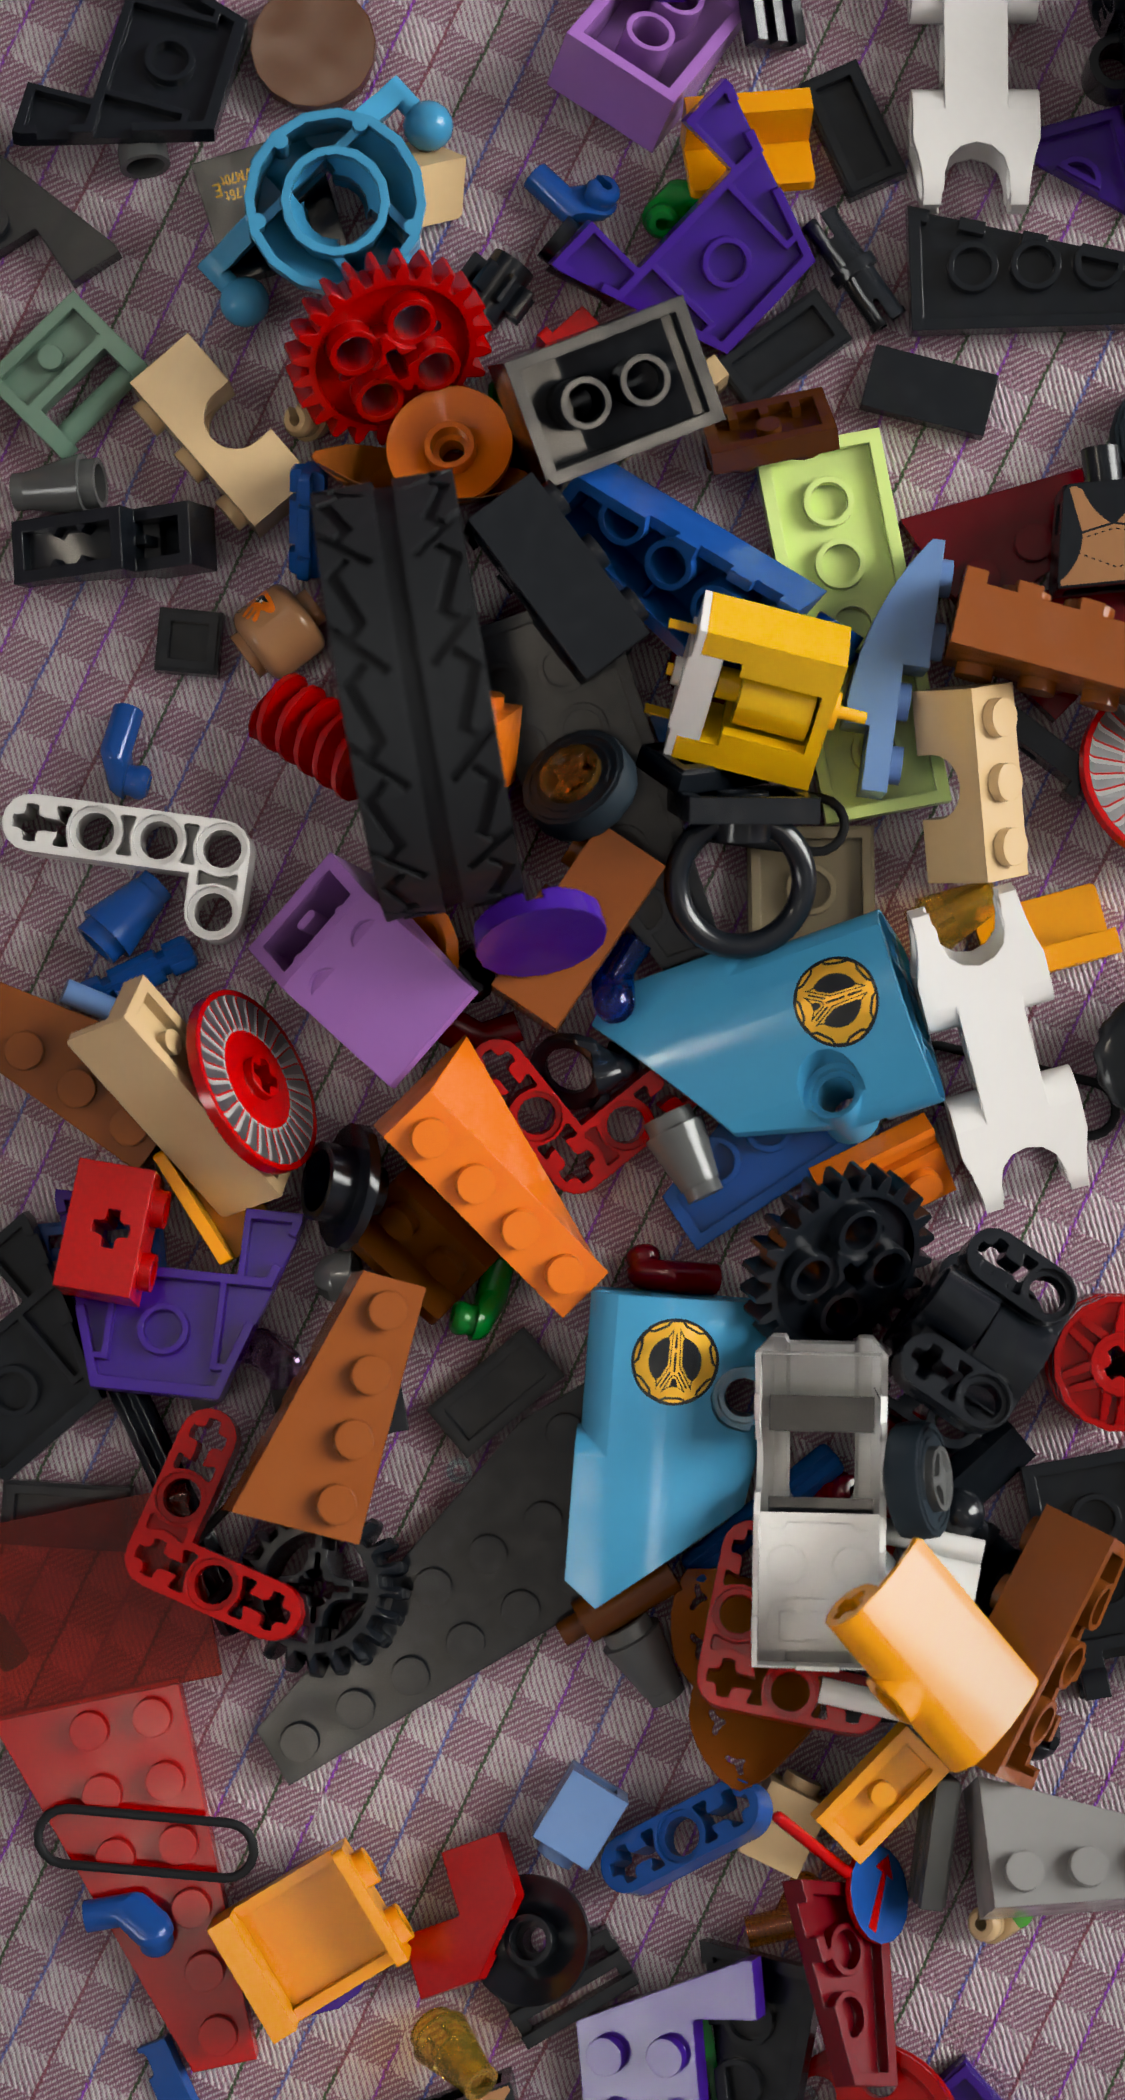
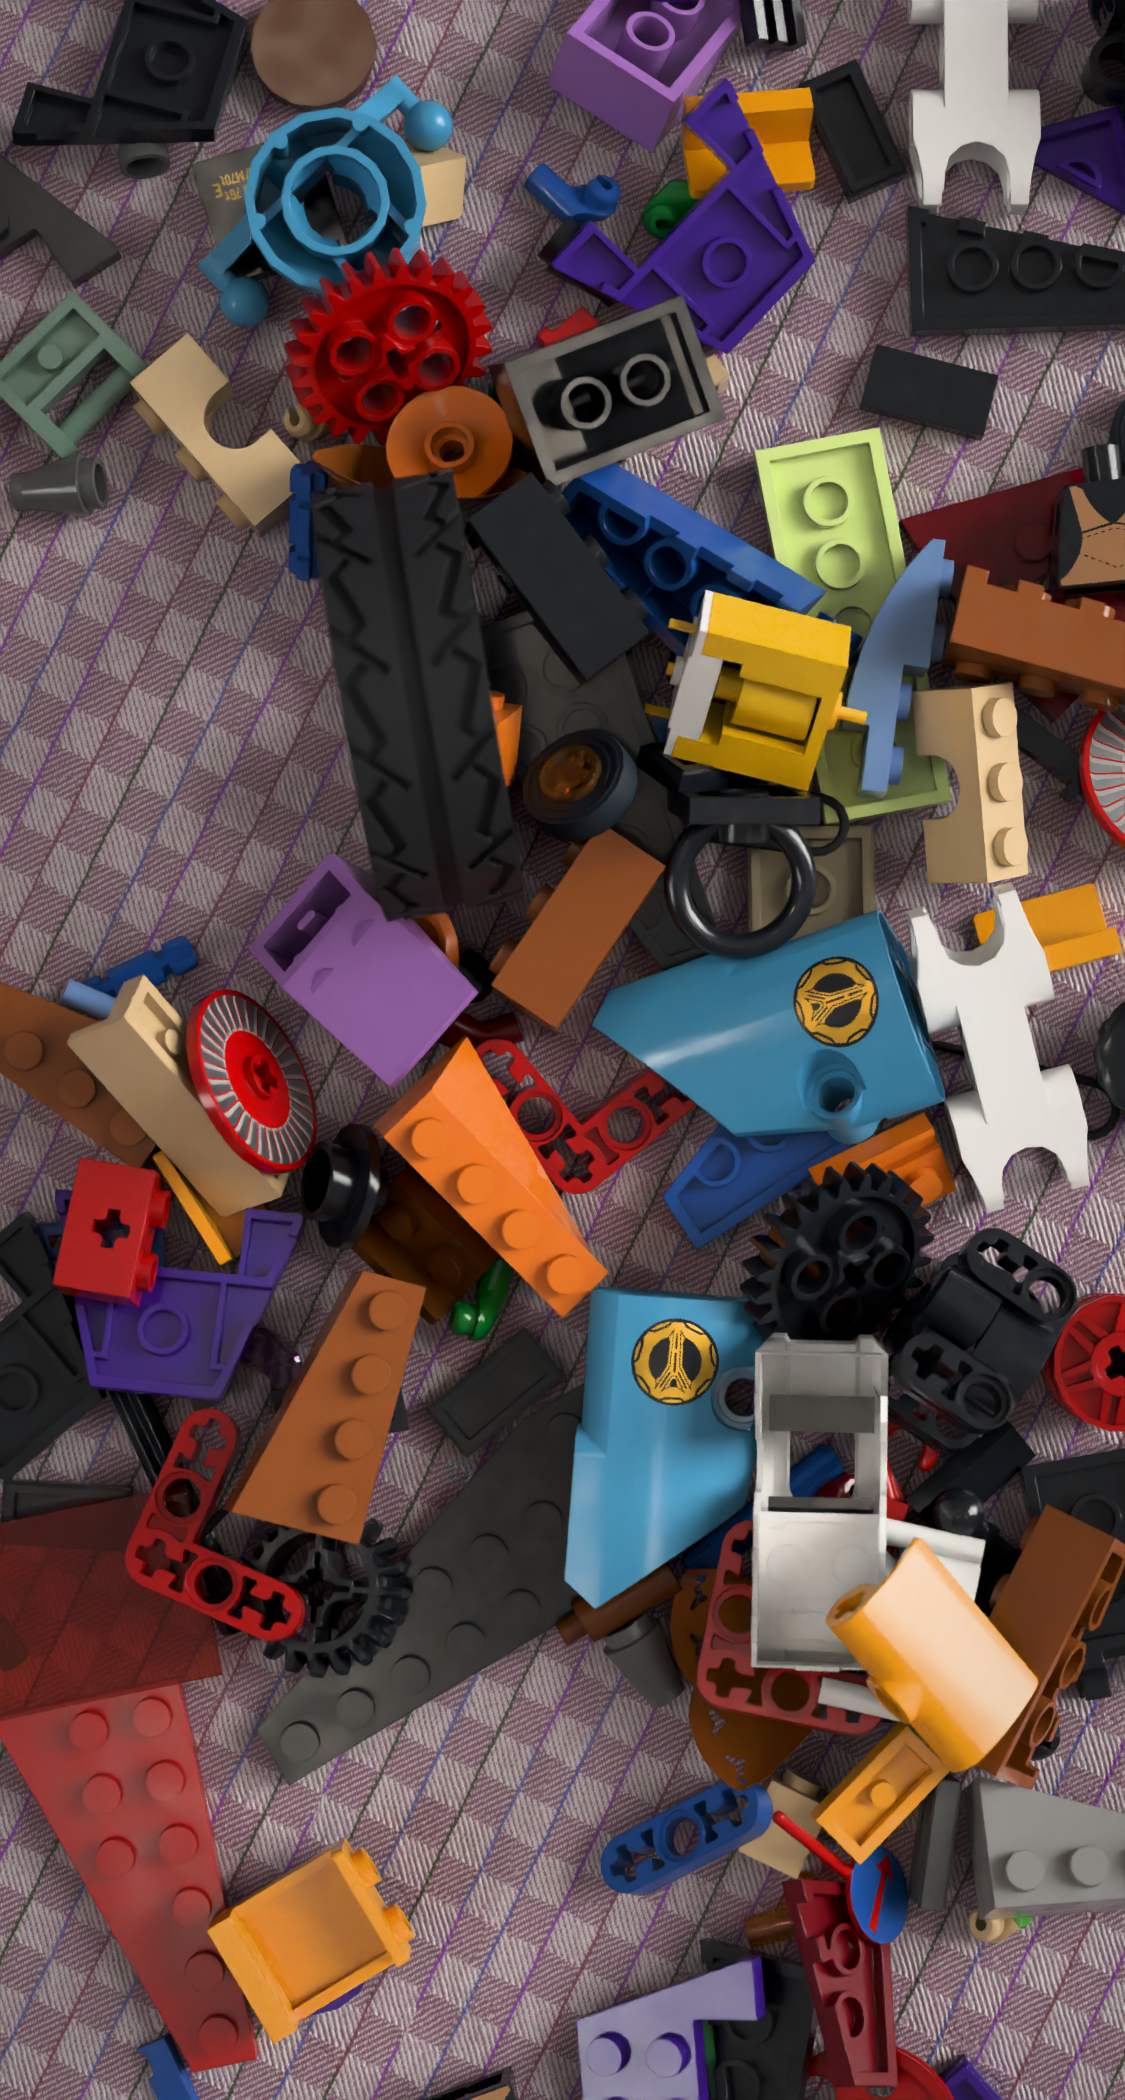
white beam [2,794,256,945] -> none
black slope [11,500,217,588] -> none
black piece [33,1804,259,1883] -> none
blue cone [77,870,172,964] -> none
blue arm [82,1892,175,1958] -> none
blue arm [100,703,152,800] -> none
black tile [154,607,225,679] -> none
medium nougat head [230,584,327,679] -> none
red piece [248,672,358,802] -> none
dark grey hinge [313,1250,363,1302] -> none
red tile [408,1832,525,2000] -> none
clear yellow cone [410,2006,498,2100] -> none
black gear [461,248,535,329] -> none
dark purple tile [473,886,607,977] -> none
black dish [481,1874,591,2007] -> none
black tile [498,1923,639,2049] -> none
black piece [530,1033,640,1112] -> none
medium blue brick [532,1760,629,1871] -> none
clear blue arm [592,930,652,1024] -> none
dark red arm [625,1244,722,1295] -> none
dark grey cone [644,1104,723,1205] -> none
reddish brown bracket [700,387,840,476] -> none
black tile [718,288,853,404] -> none
black pin [802,205,907,335] -> none
black wheel [882,1420,953,1539] -> none
clear yellow cone [904,882,995,949] -> none

